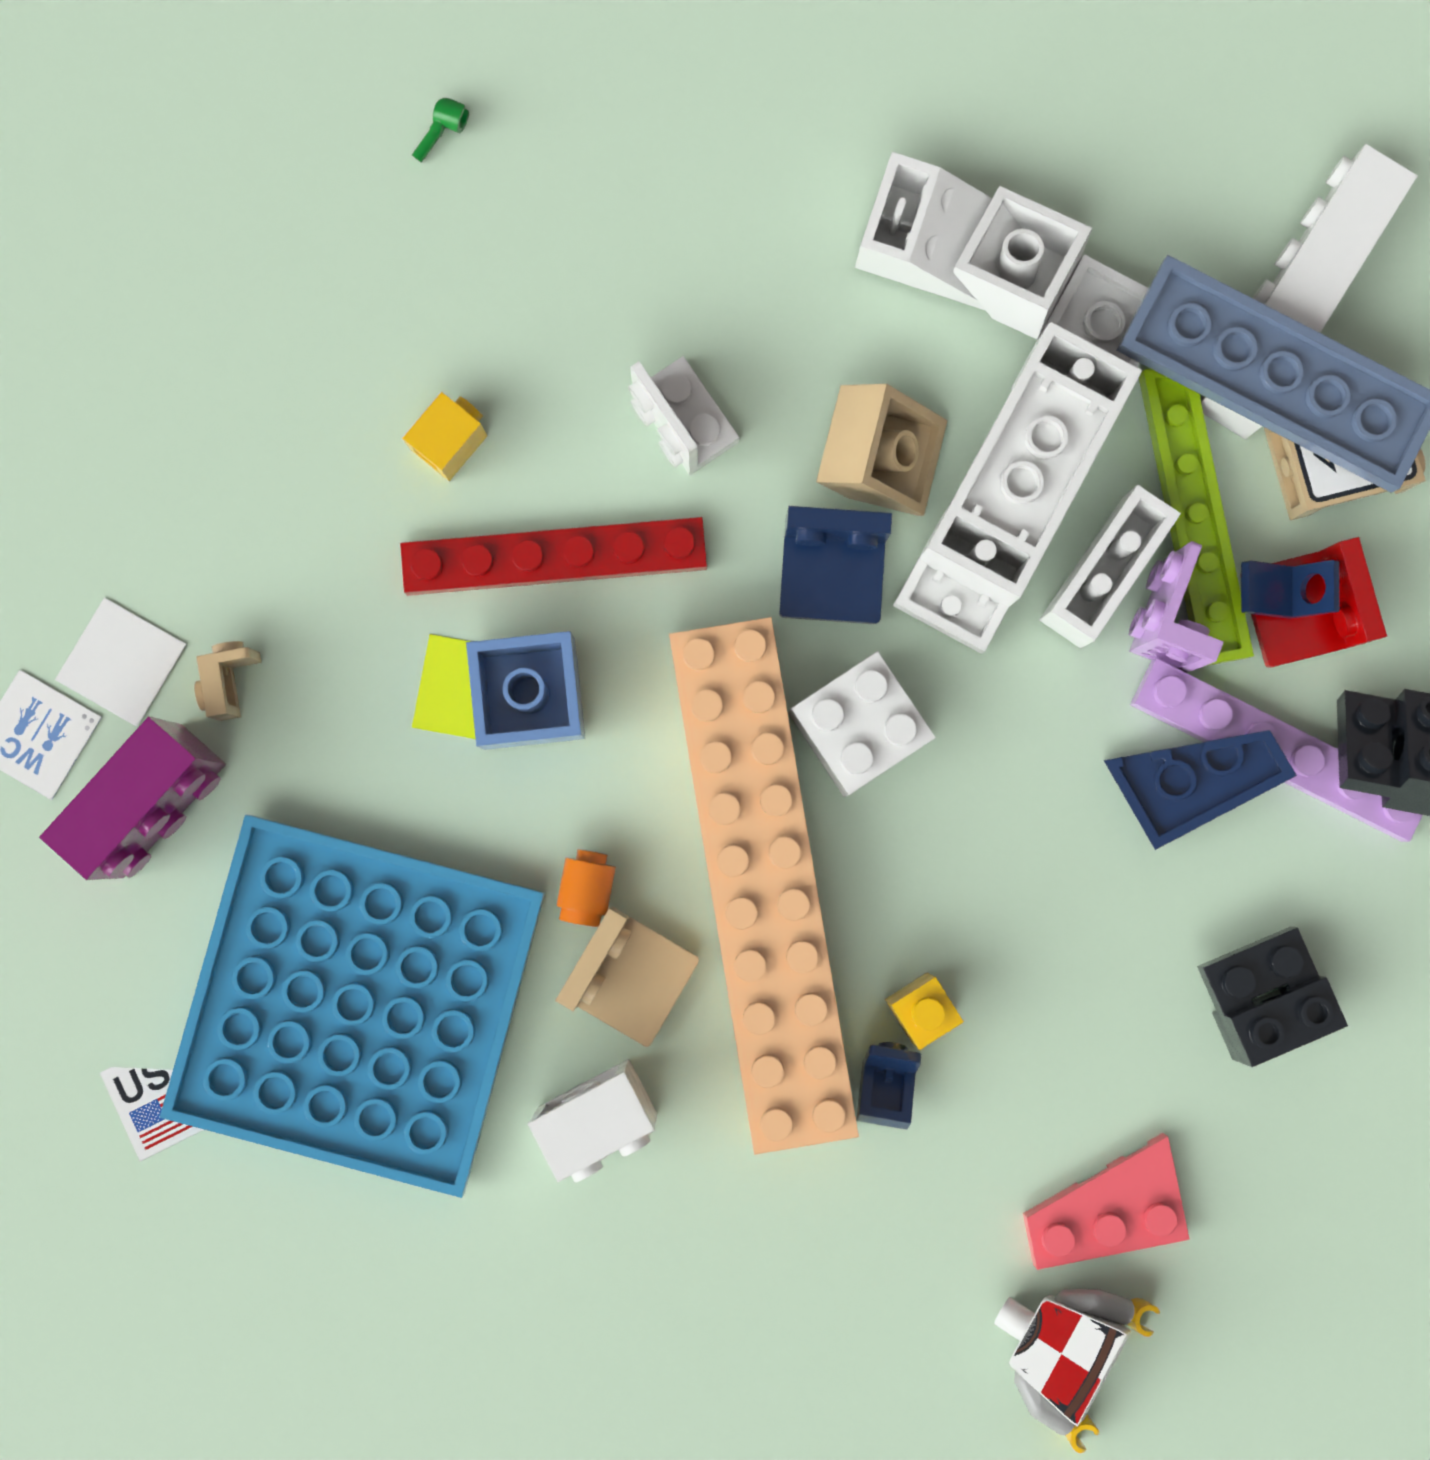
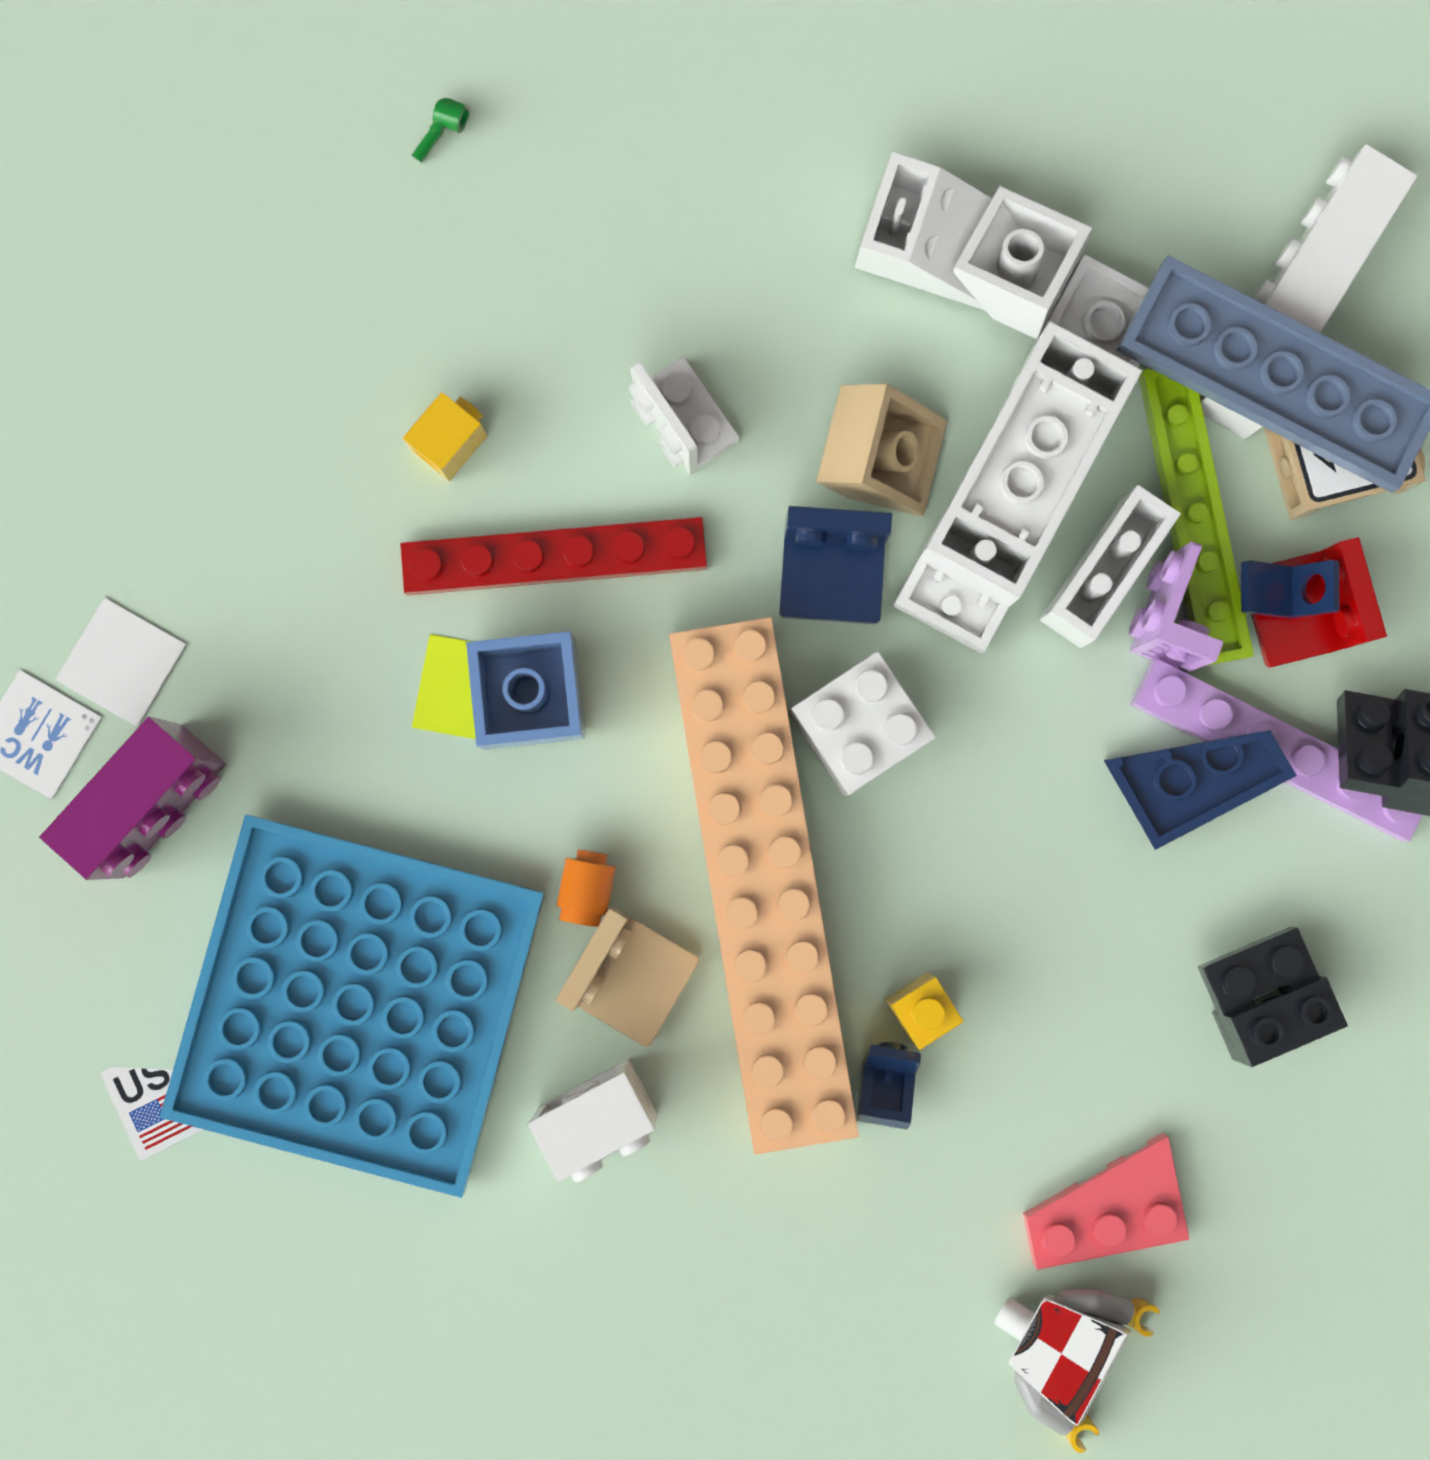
tan bracket [194,641,262,721] -> none

